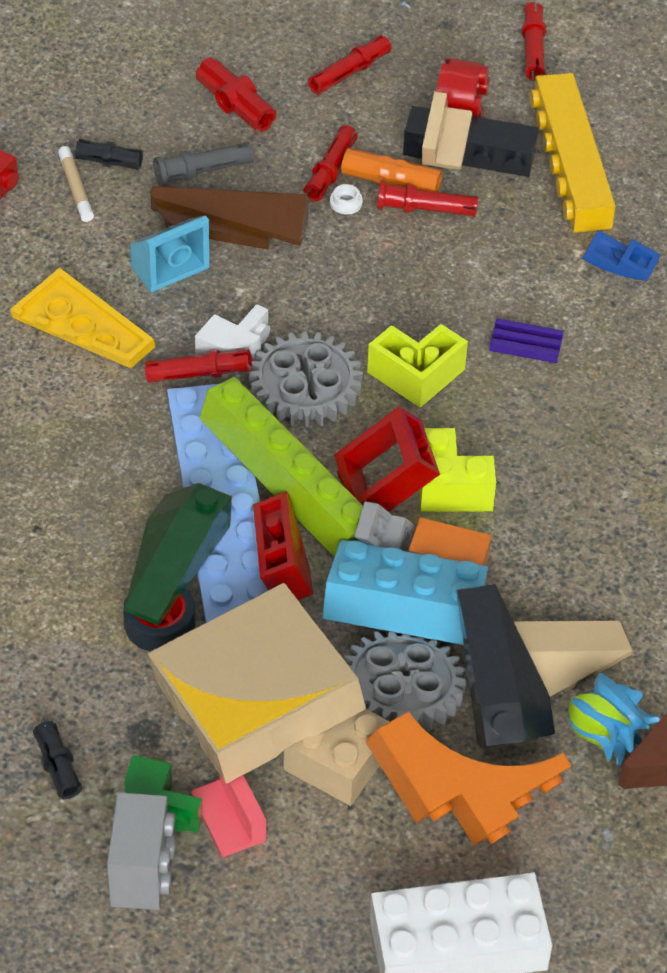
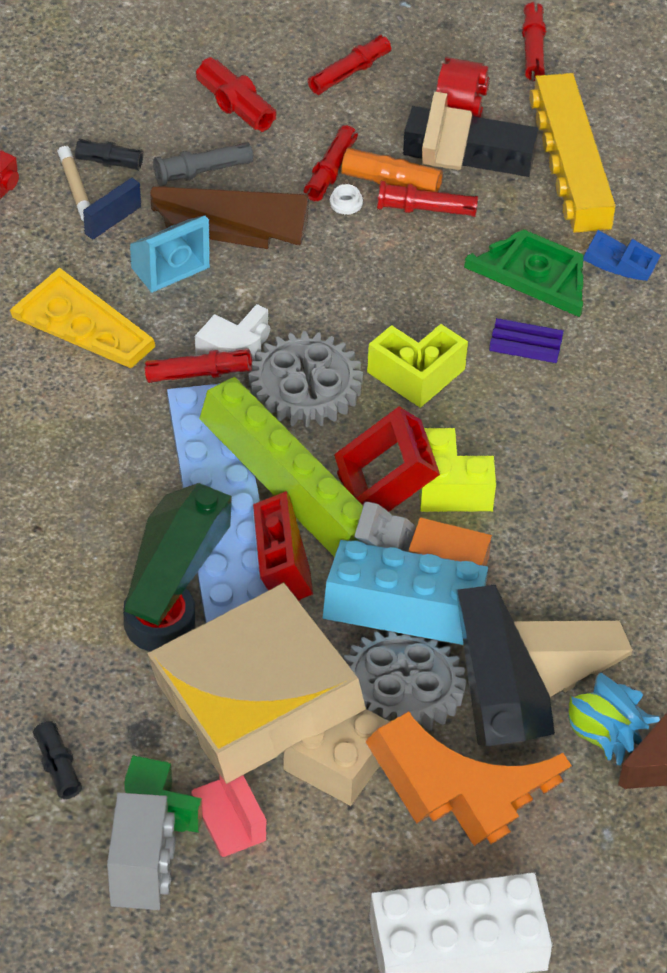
none -> dark blue tile [83,178,141,240]
none -> green wing [464,229,583,317]

